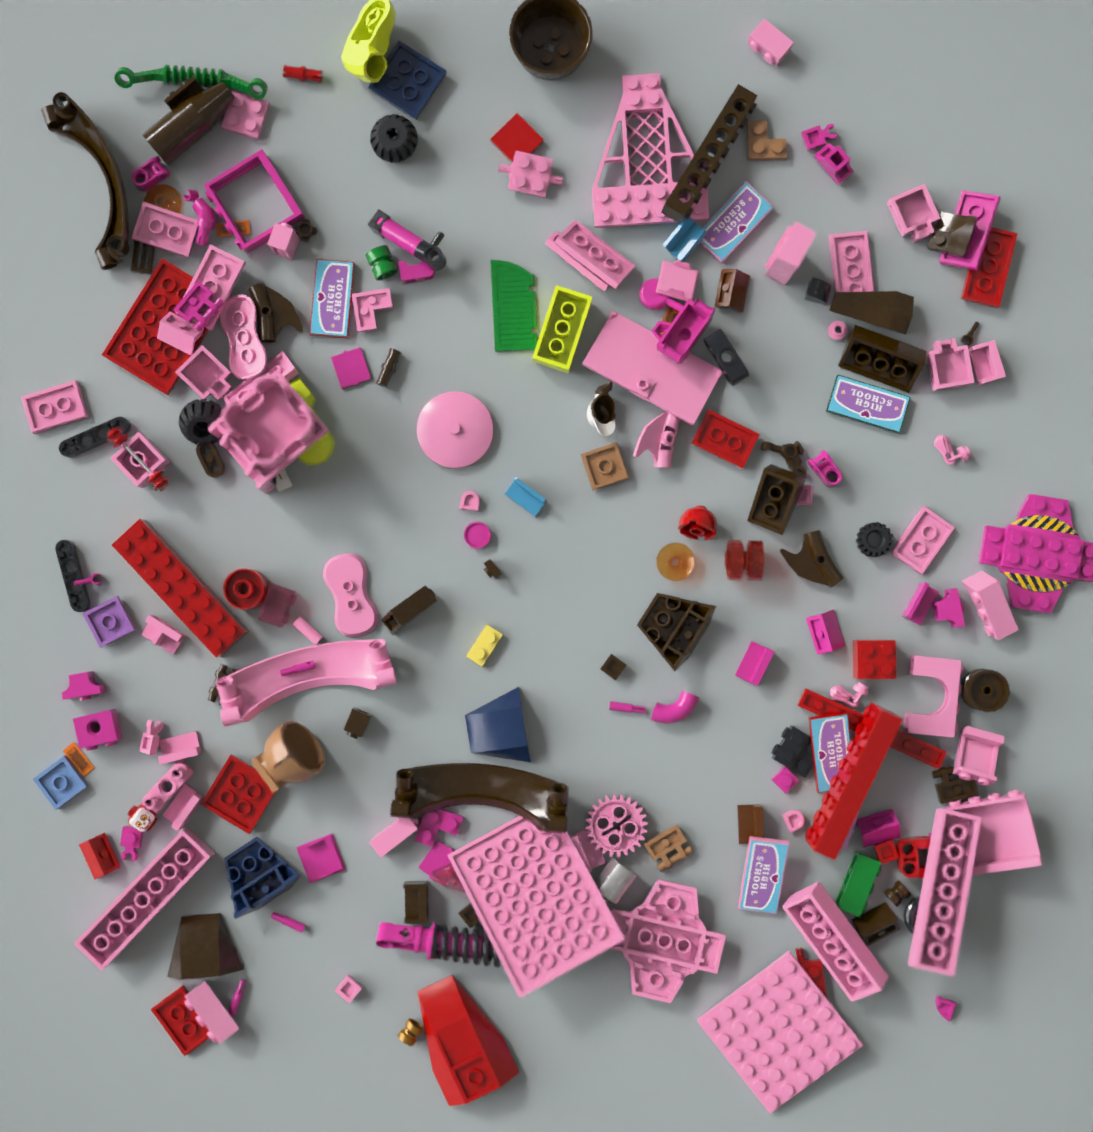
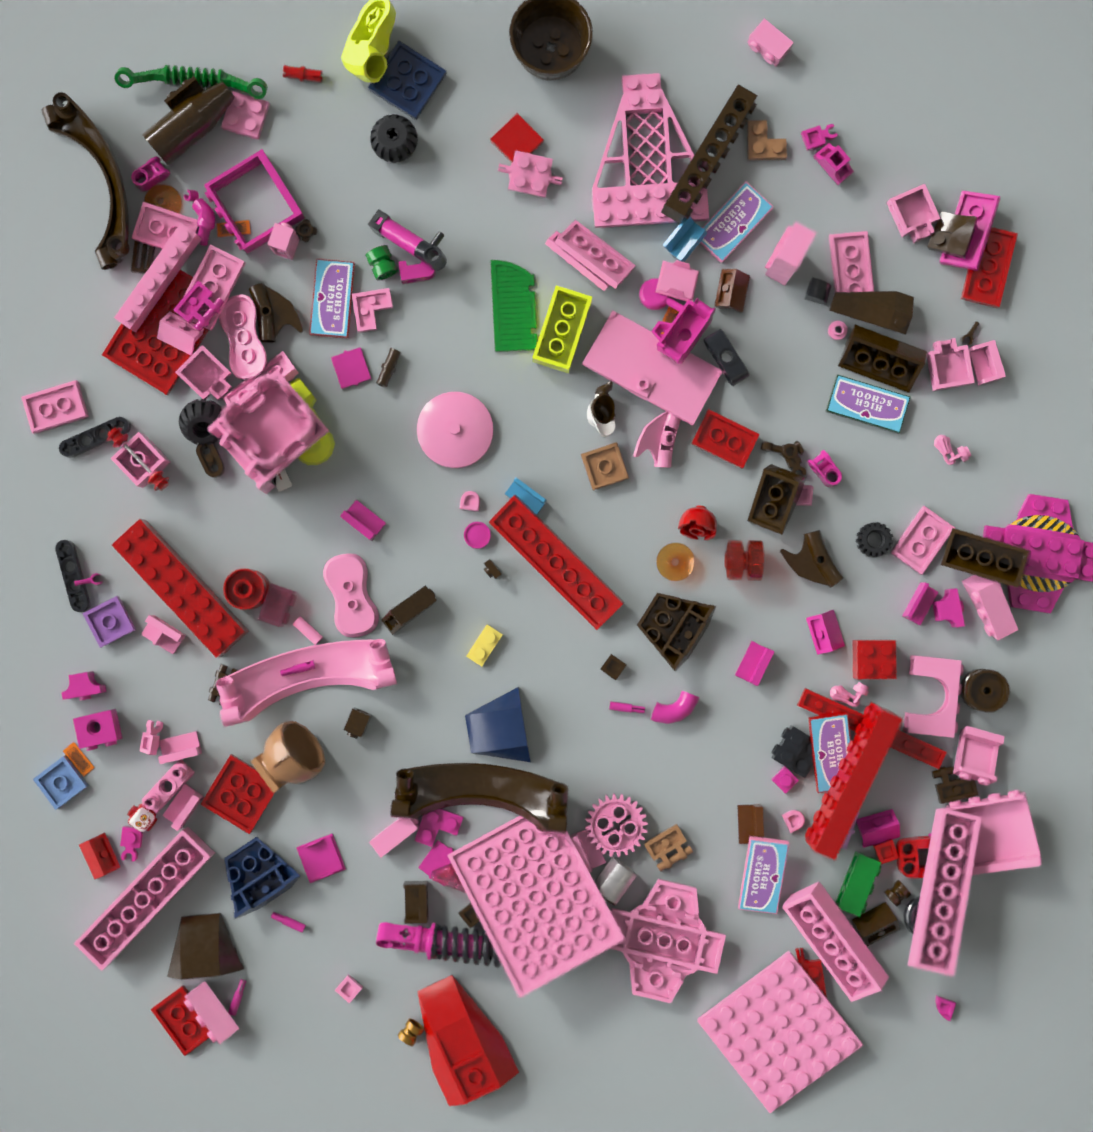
none -> bright pink brick [114,223,201,332]
none -> dark pink panel [340,500,386,541]
none -> red plate [489,494,624,630]
none -> dark brown slope [941,528,1032,588]

